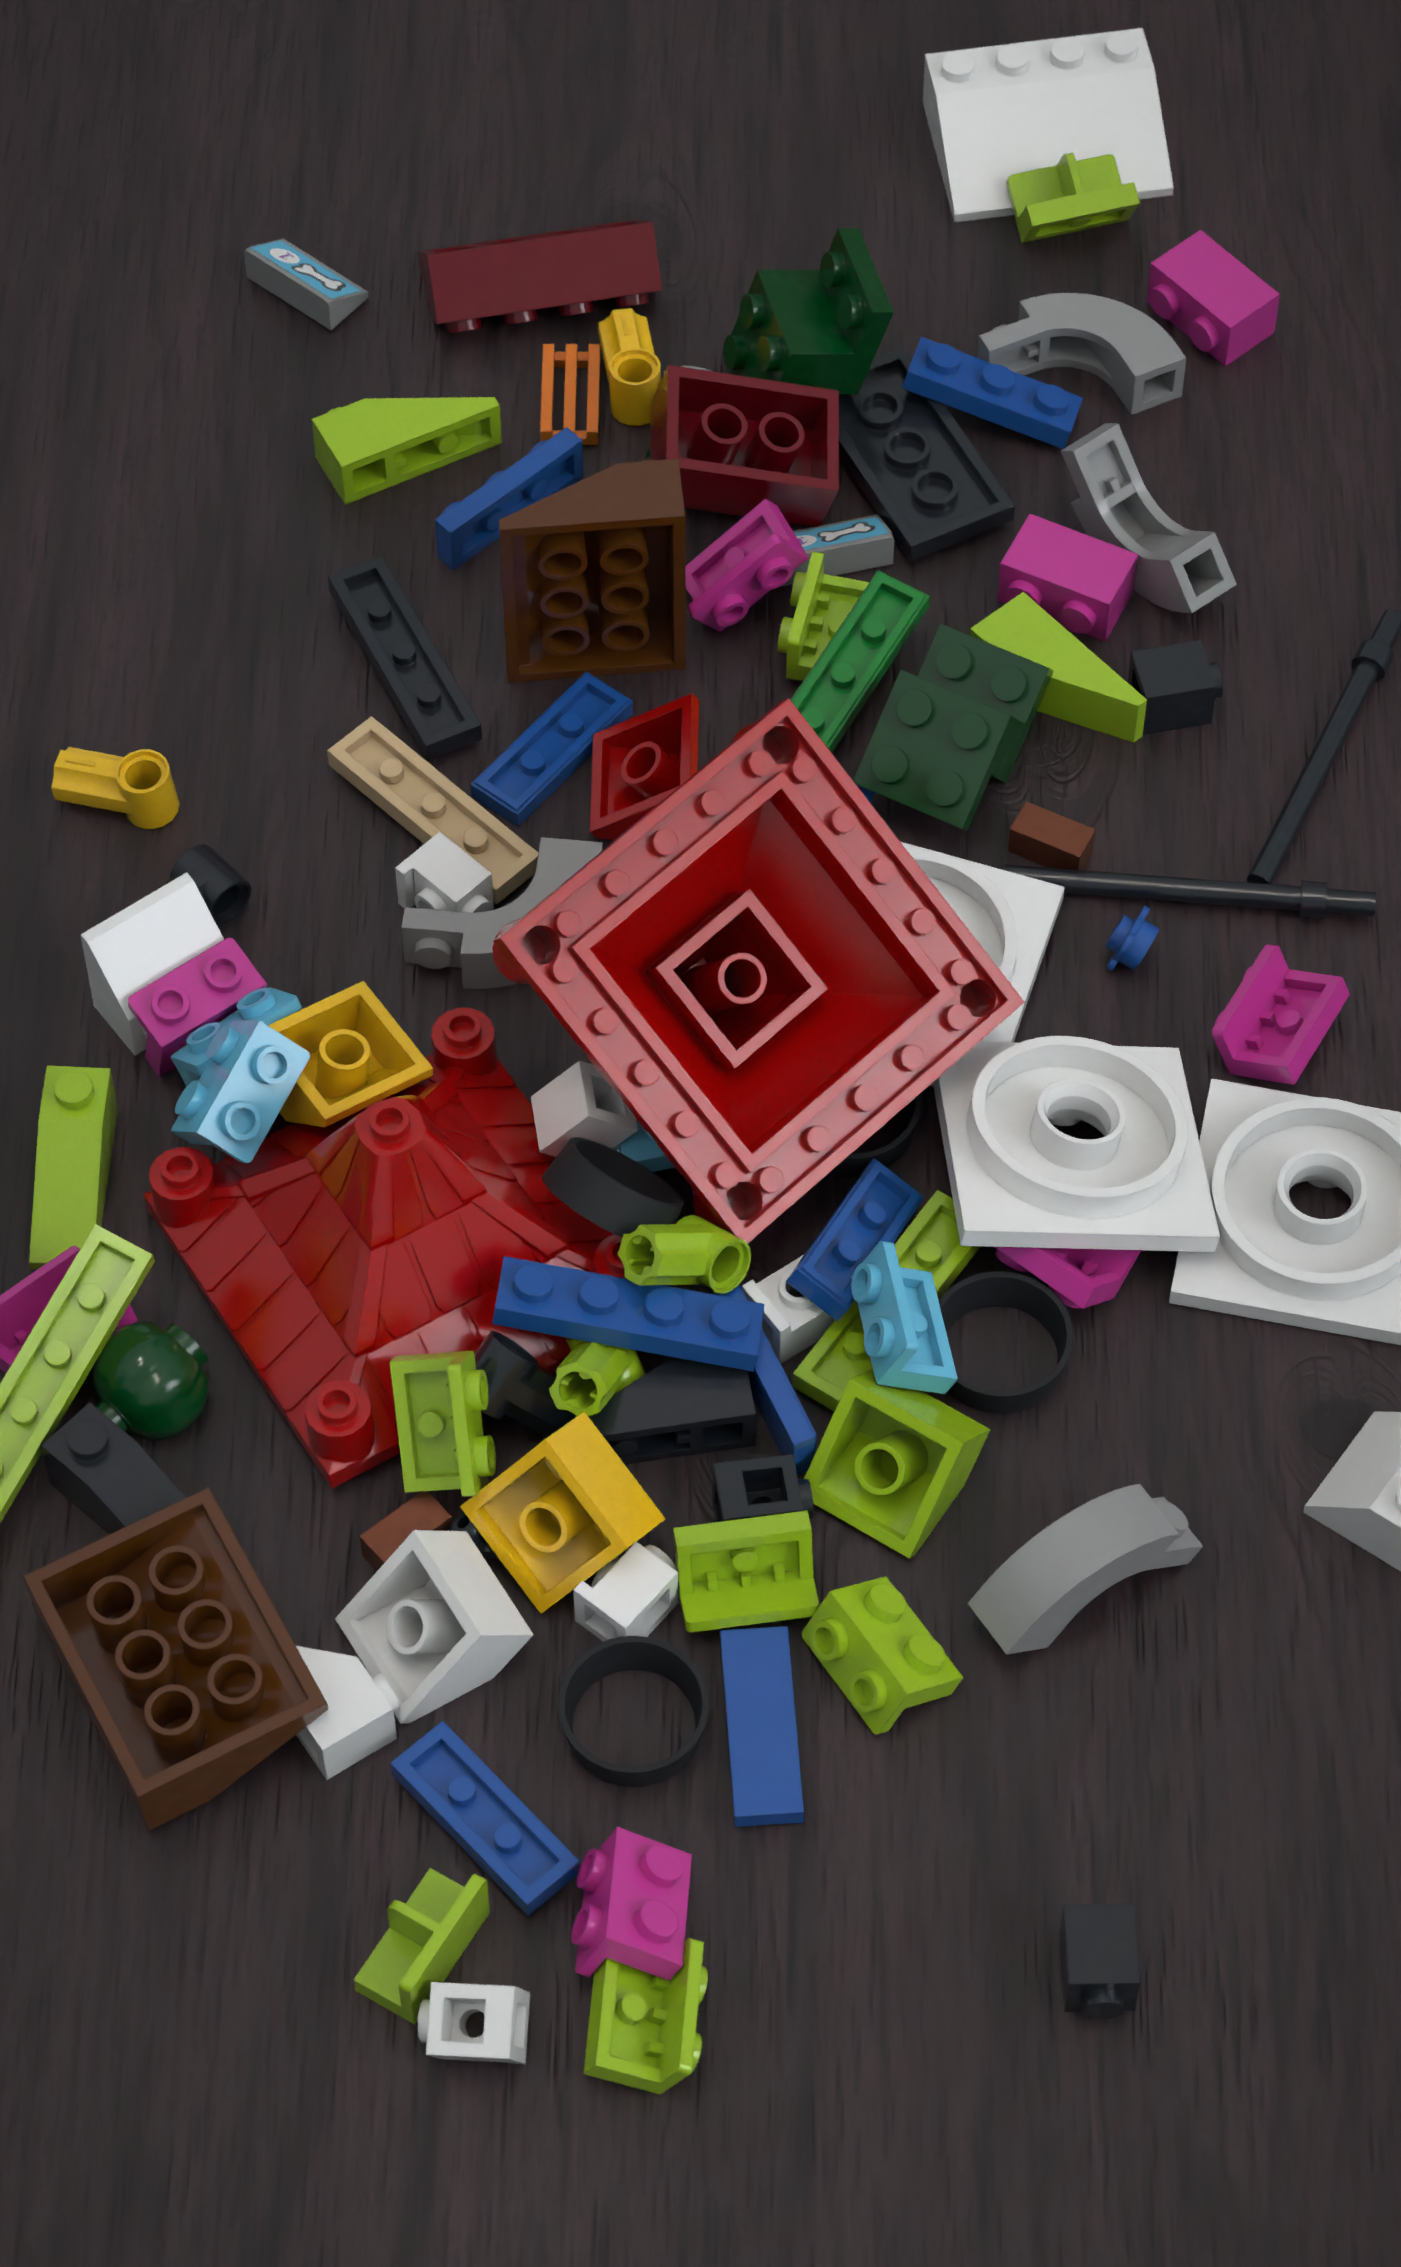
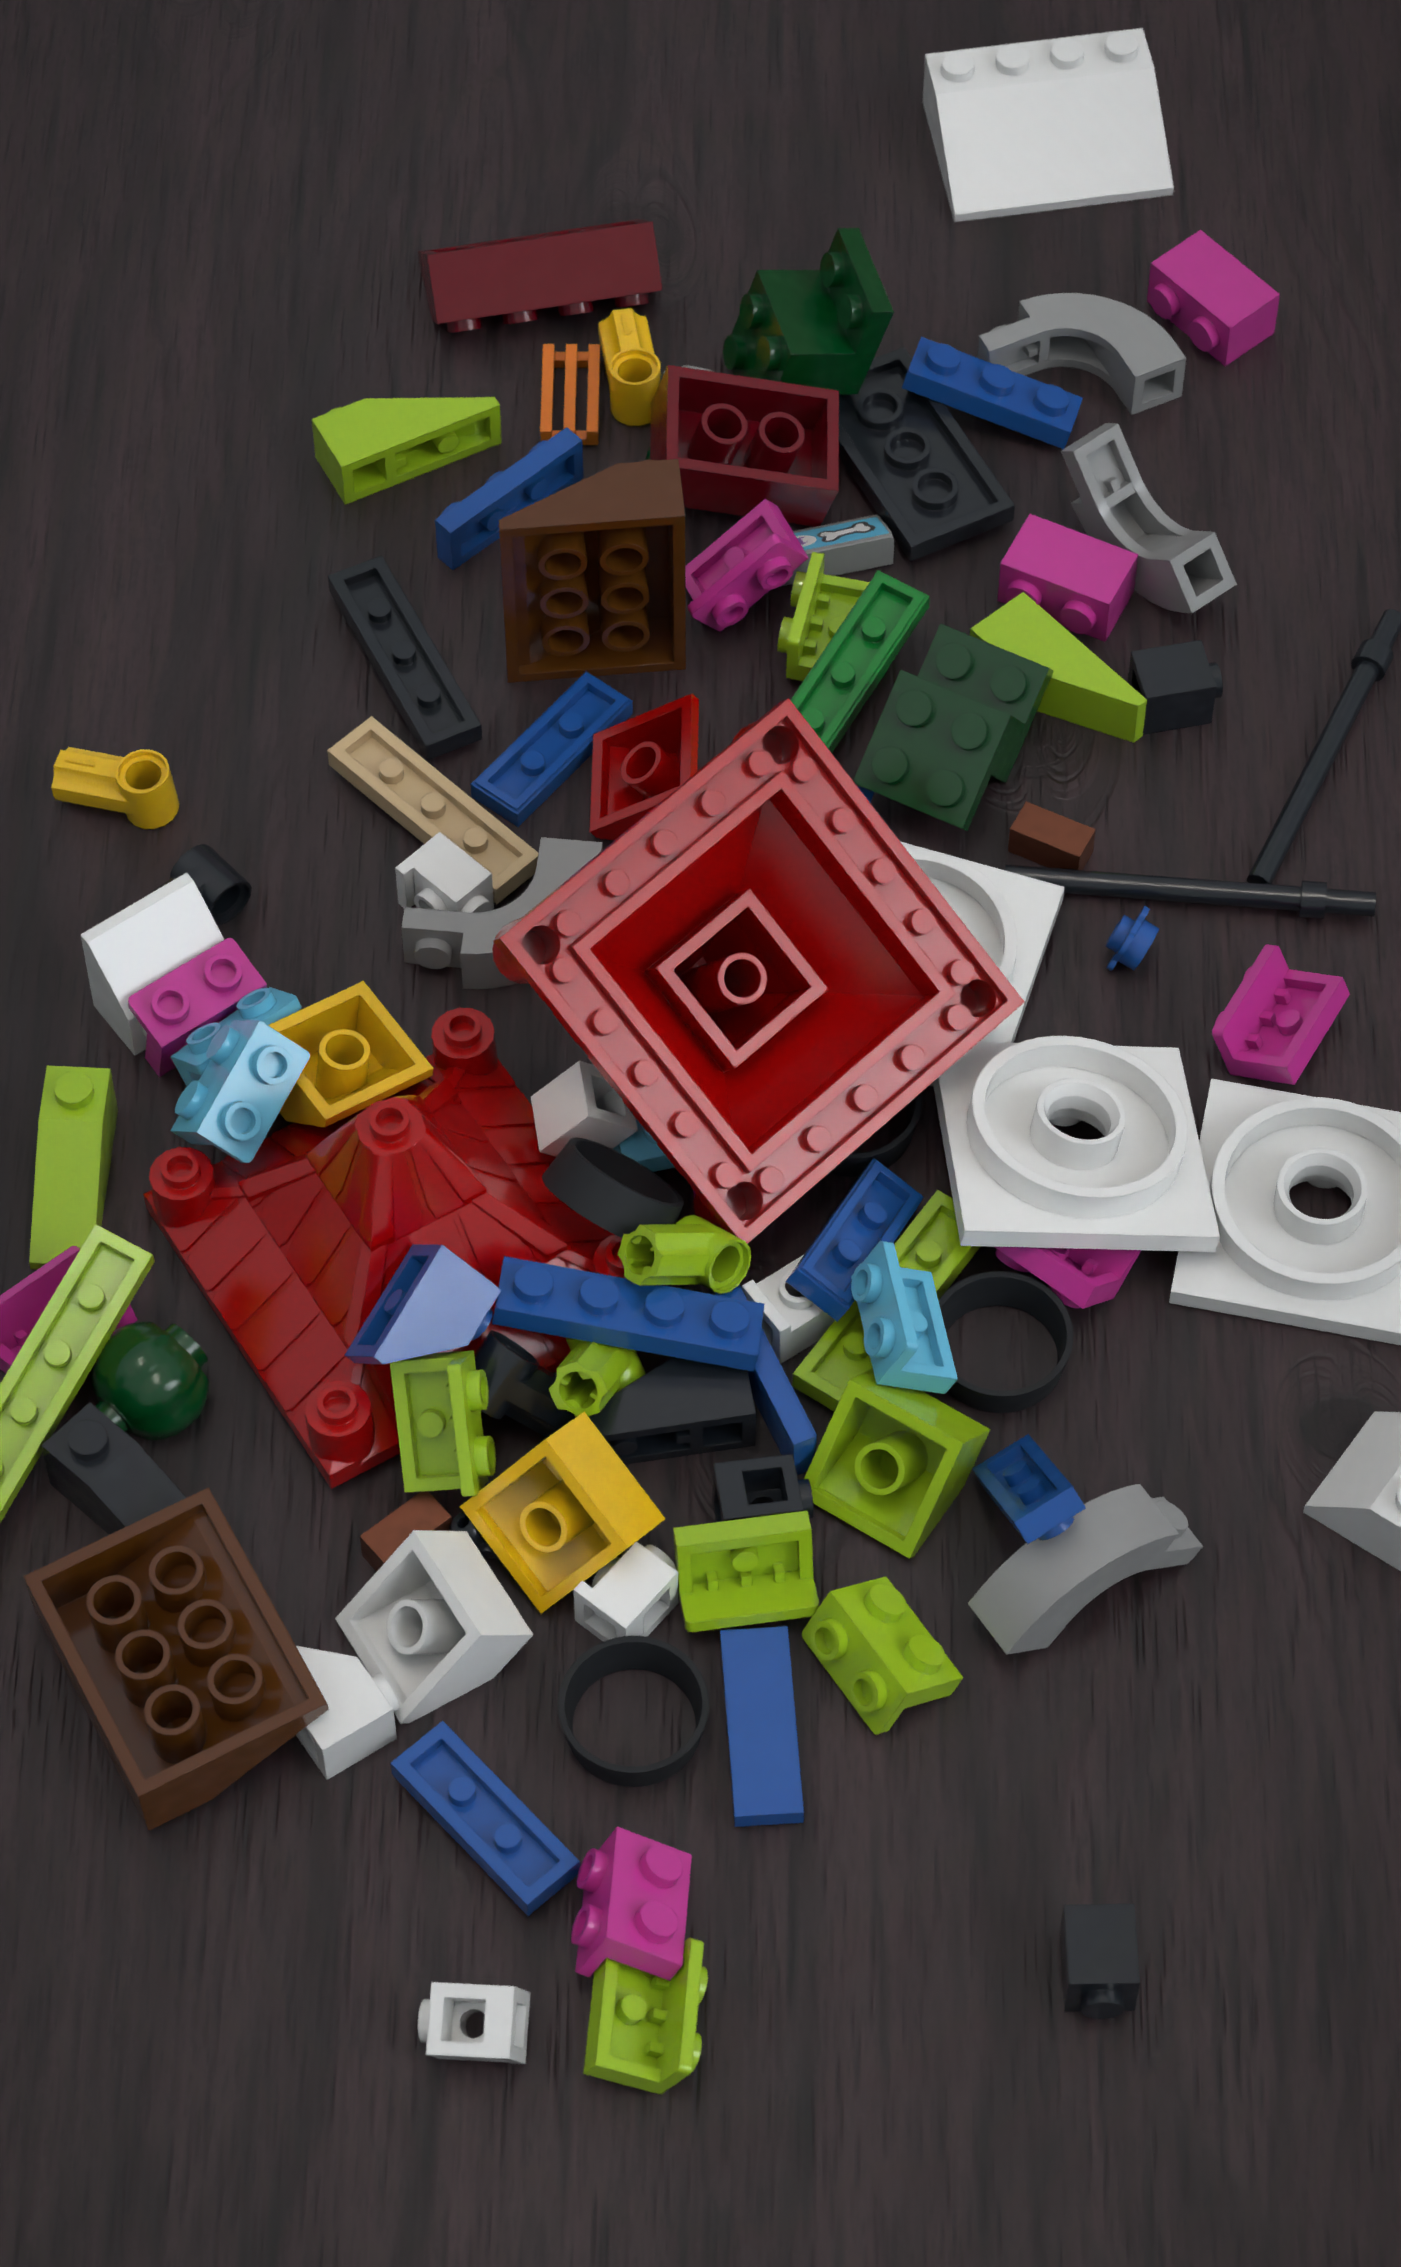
light grey slope [244,239,369,330] -> none
lime panel [354,1868,490,2025] -> none
lime panel [1006,152,1140,243] -> none
none -> slope [344,1244,501,1364]
none -> blue plate [972,1434,1086,1545]

